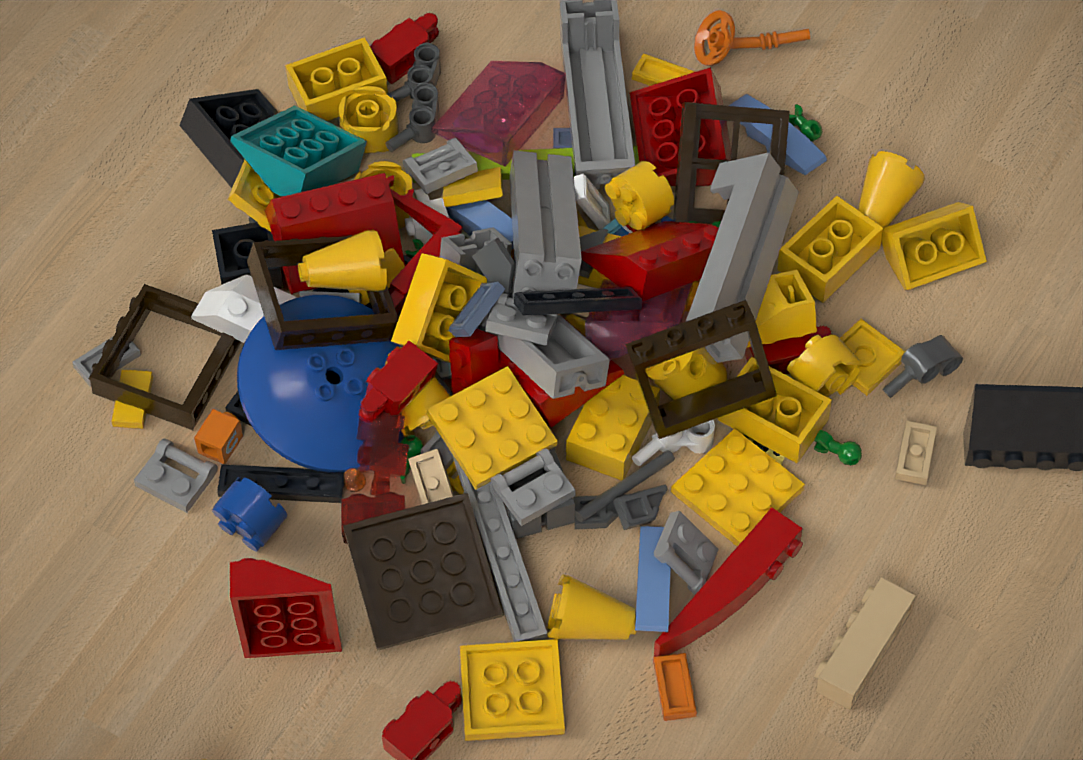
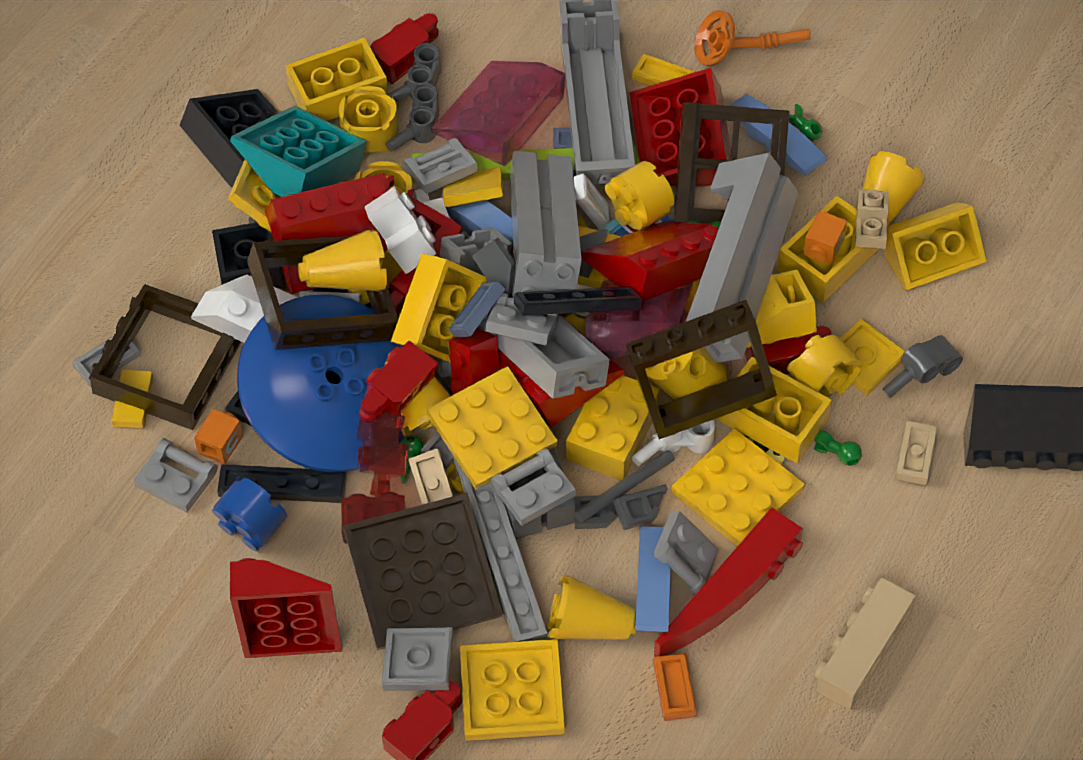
clear orange piece [344,468,366,492] -> none
none -> white brick [365,187,436,274]
none -> light grey tile [382,627,453,691]
none -> orange brick [804,210,847,265]
none -> tan slope [855,190,889,249]

